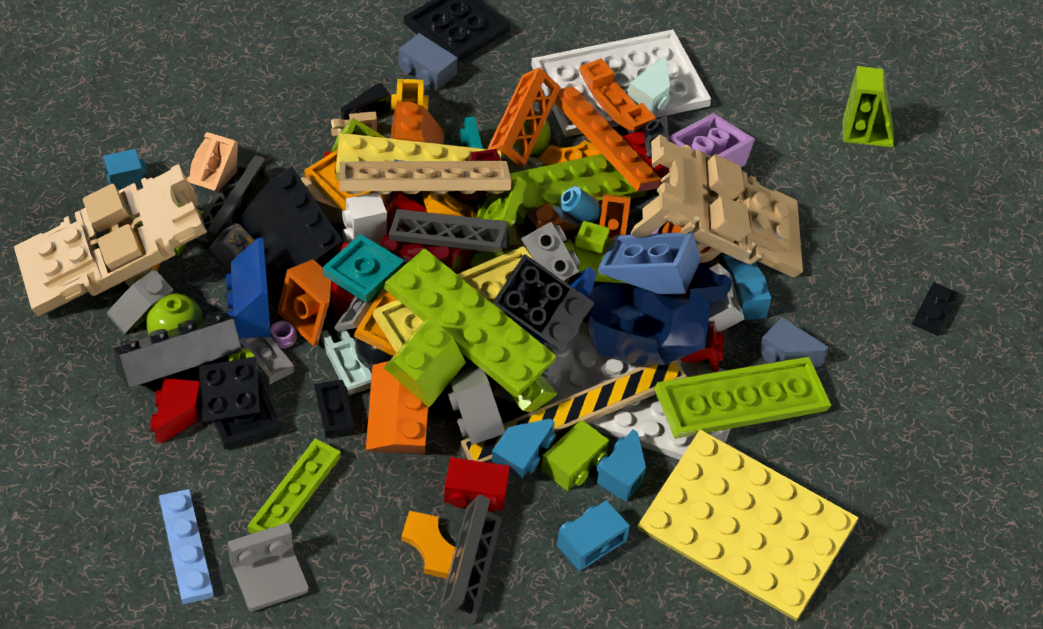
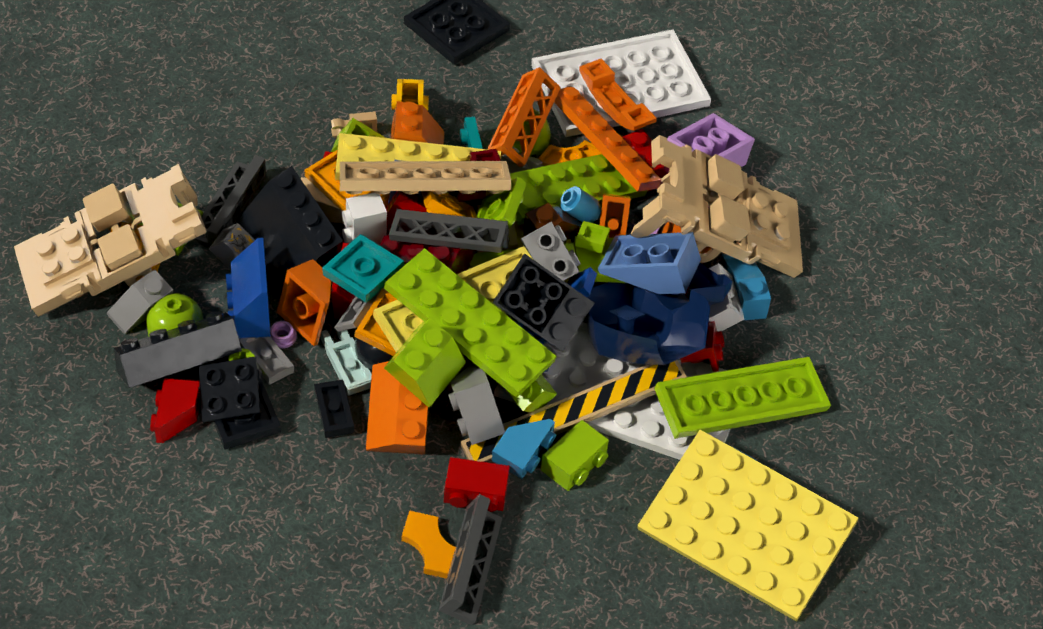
dark azure brick [103,149,147,190] -> none
light blue plate [159,489,214,604] -> none
light nougat slope [187,132,238,192] -> none
light grey bracket [228,523,309,612] -> none
lime plate [248,438,341,534] -> none
black slope [341,83,390,120] -> none
sand blue brick [399,33,458,91] -> none
dark azure brick [557,500,630,571] -> none
dark azure slope [596,429,646,502] -> none
light aqua slope [628,57,670,115] -> none
black hinge [643,115,671,159] -> none
sand blue slope [759,317,828,367] -> none
lime wedge [843,66,894,147] -> none
black plate [912,282,959,336] -> none

